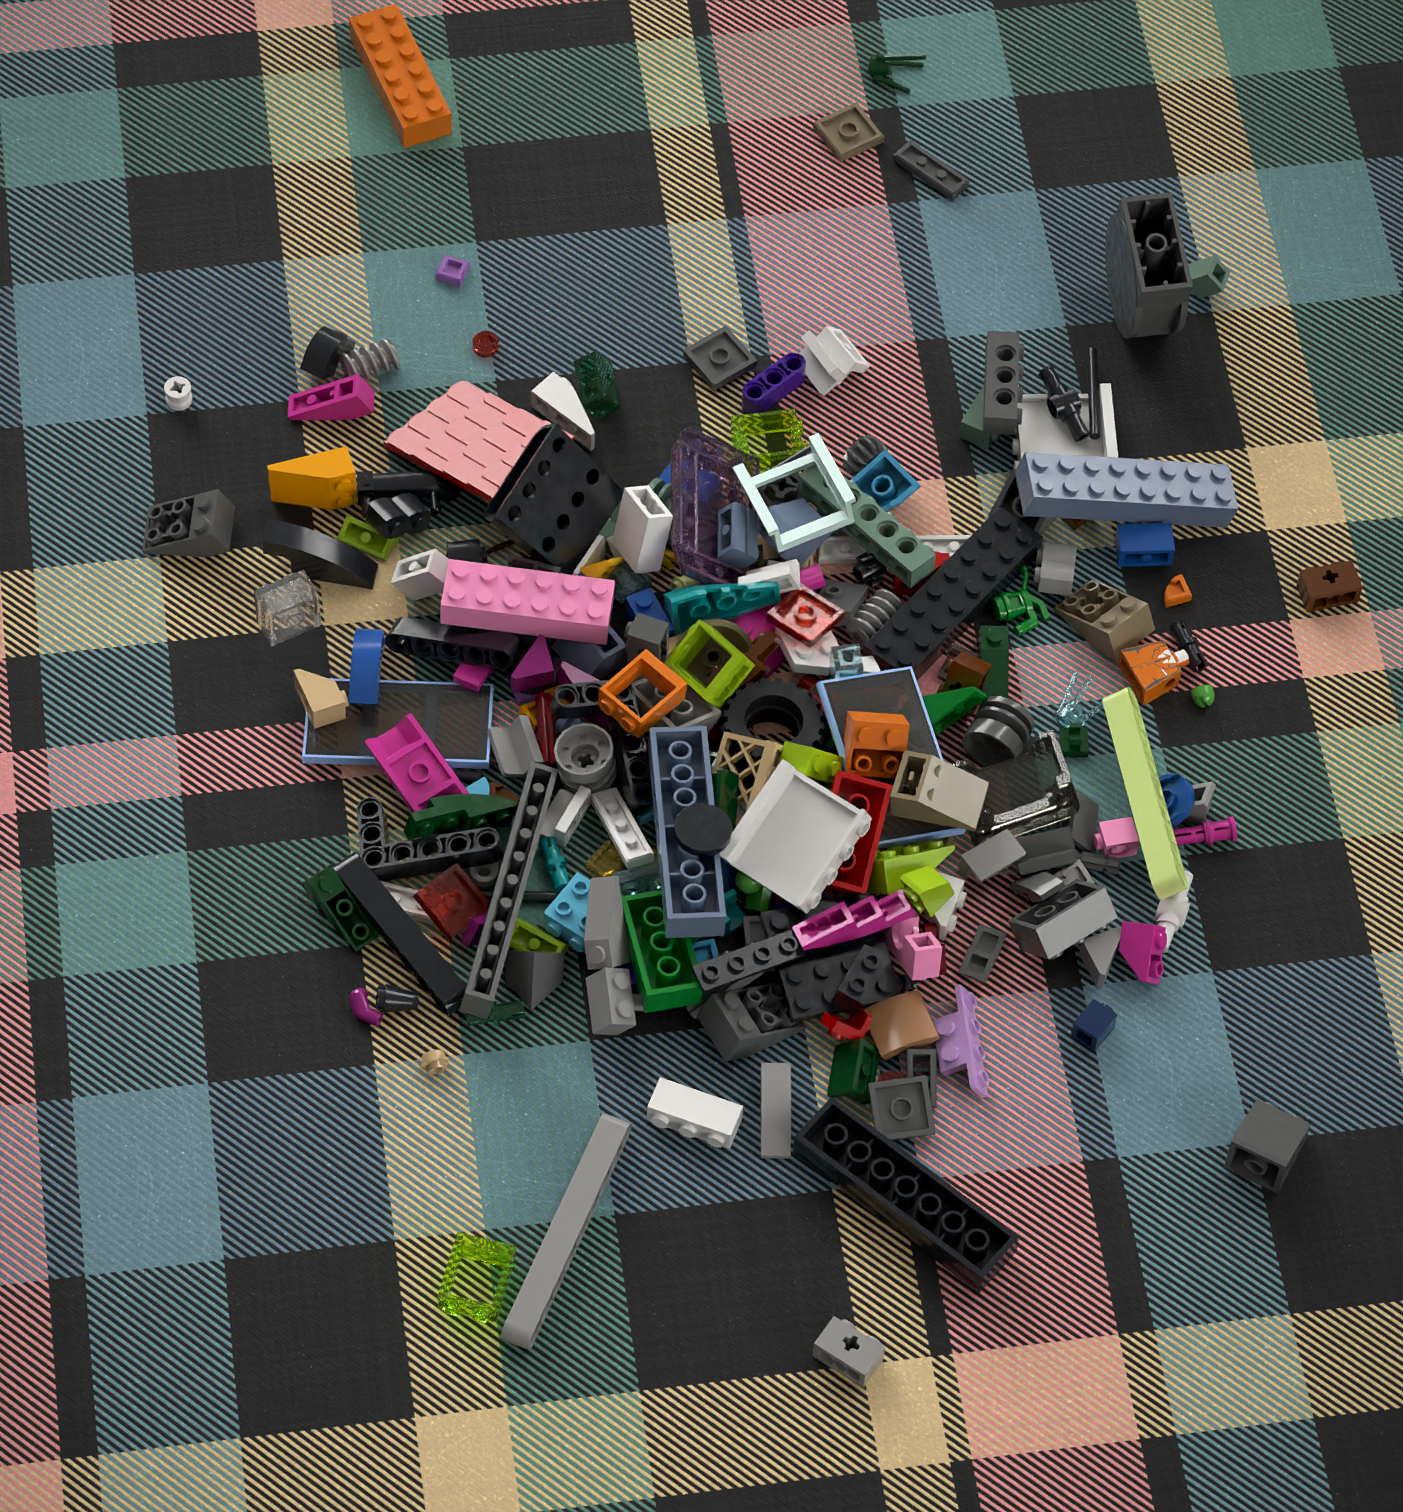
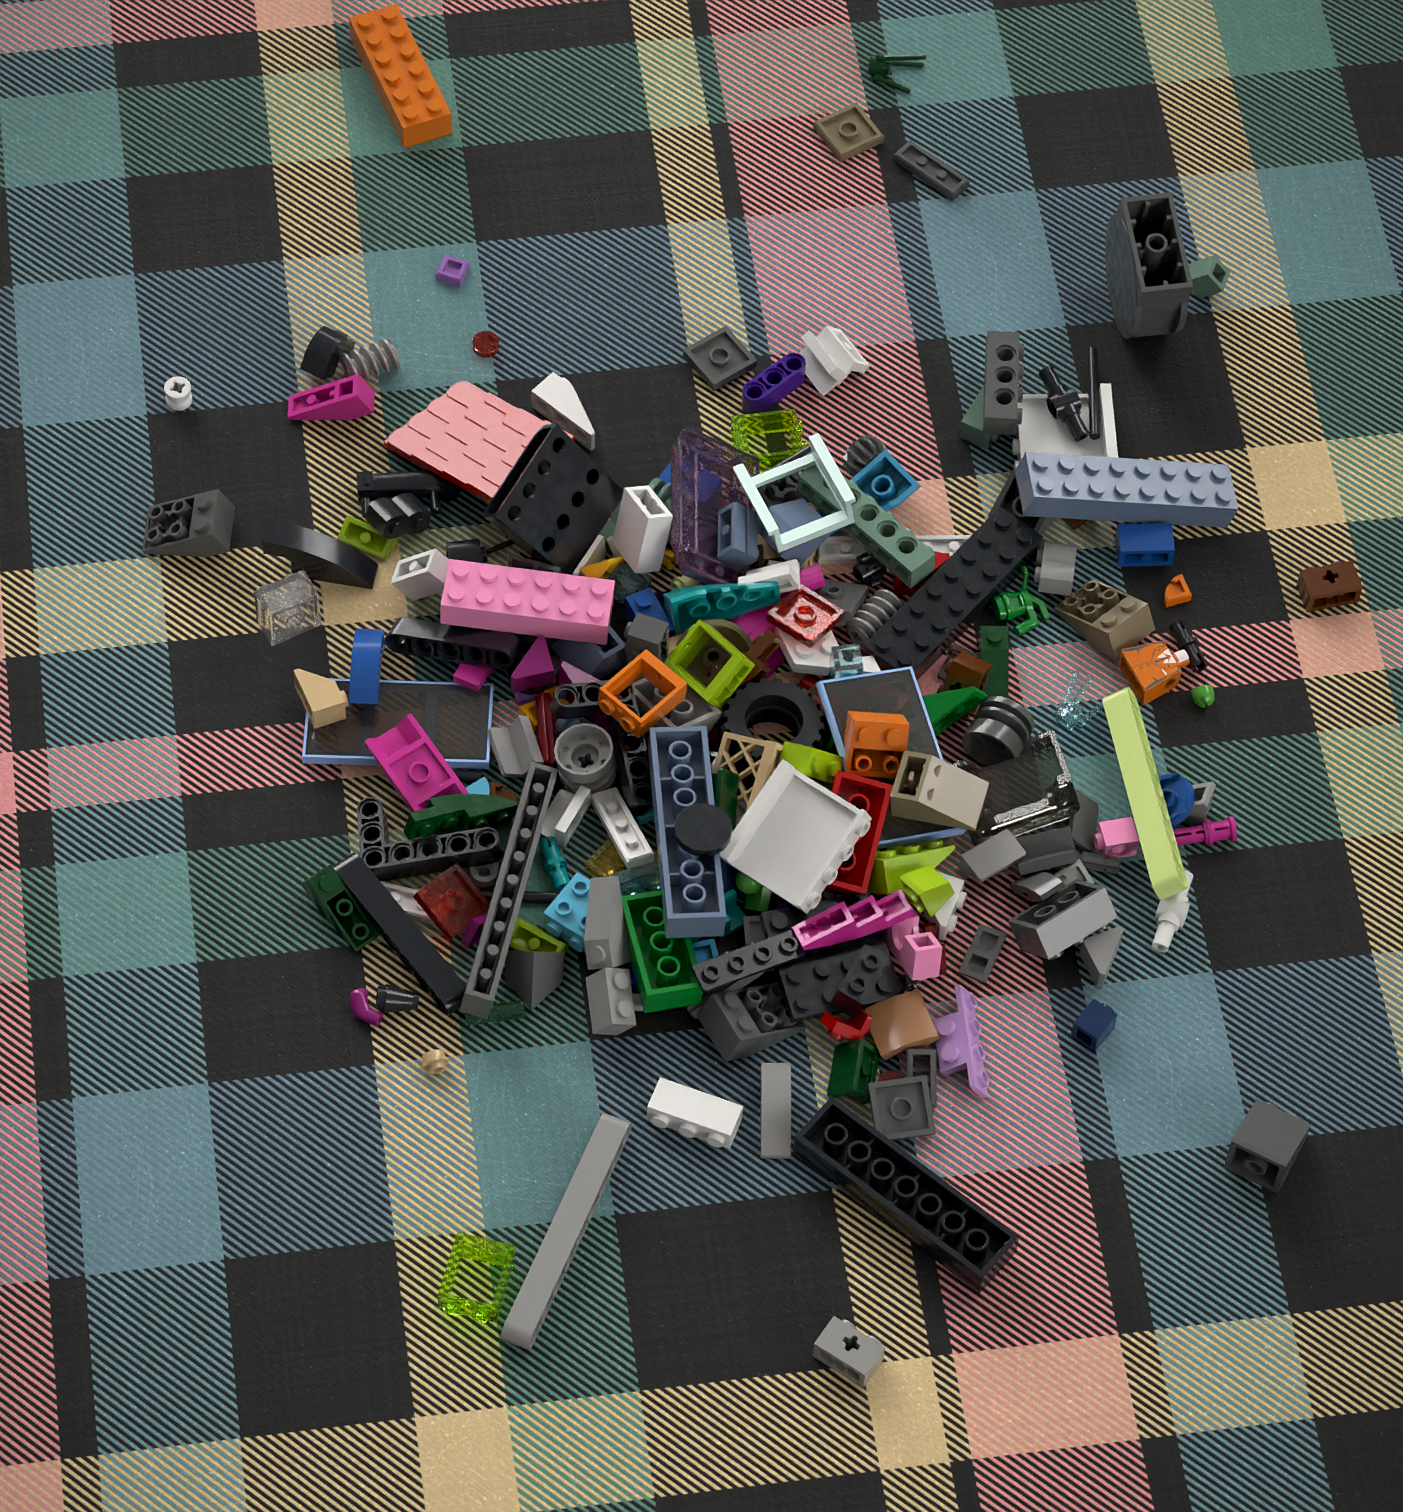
light orange slope [267,446,358,510] -> none
clear green brick [573,351,621,418] -> none
dark green tile [1059,725,1089,757] -> none
dark pink slope [1119,921,1167,985] -> none

